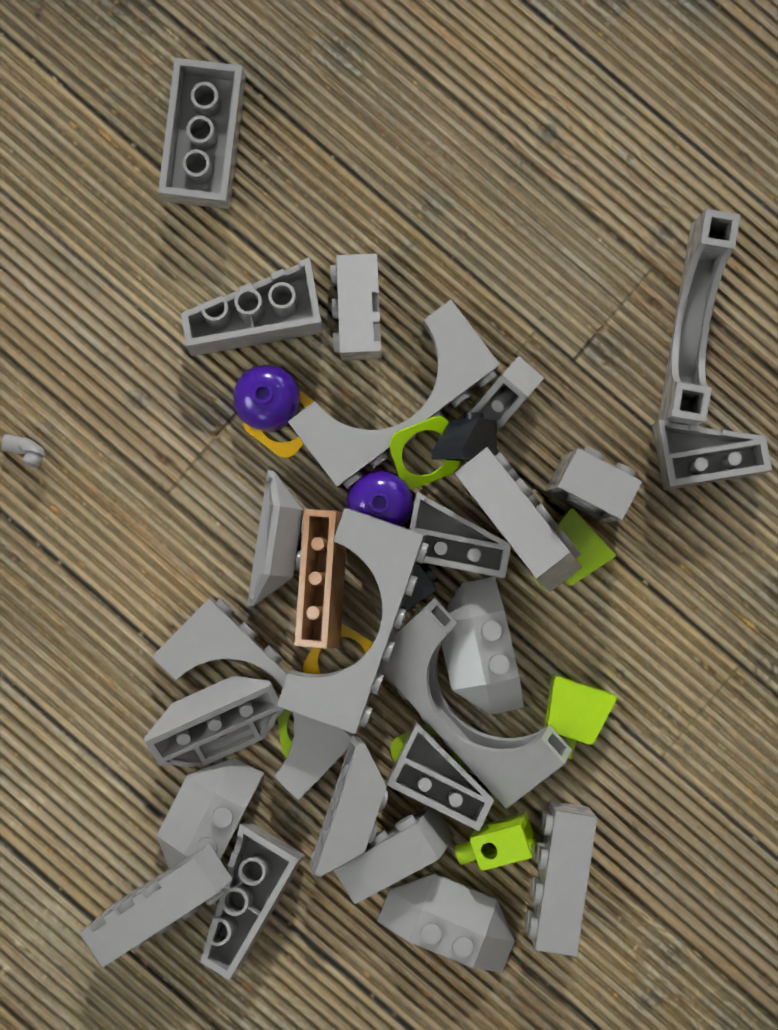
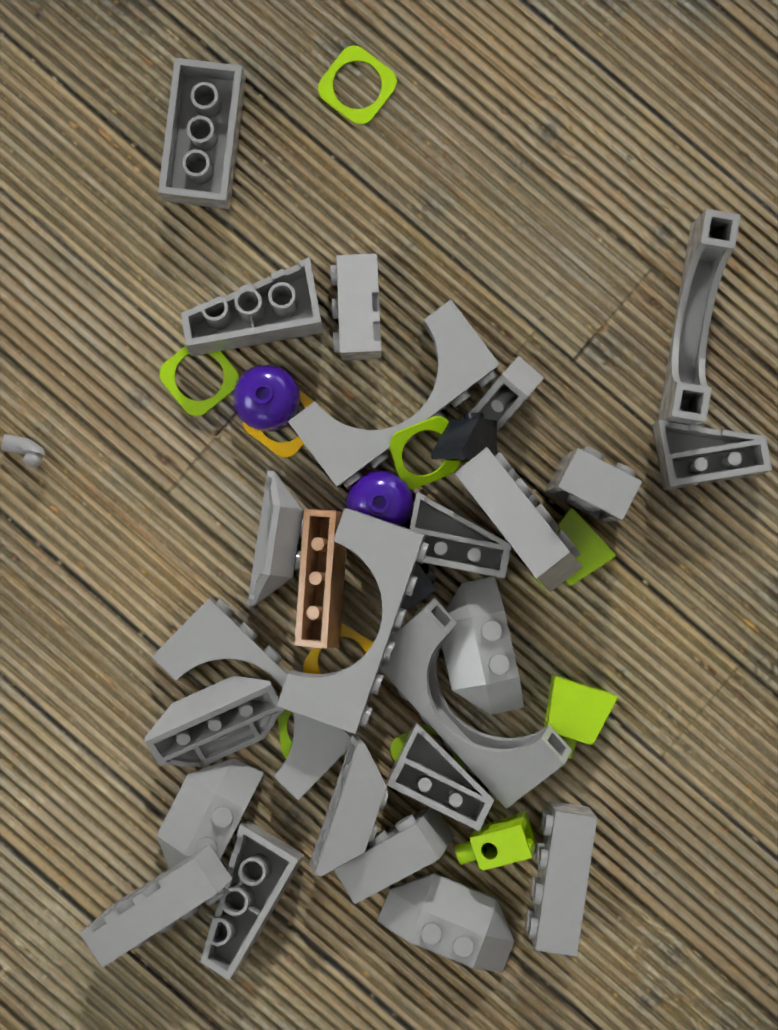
none -> lime piece [160,346,239,416]
none -> lime piece [318,46,397,125]

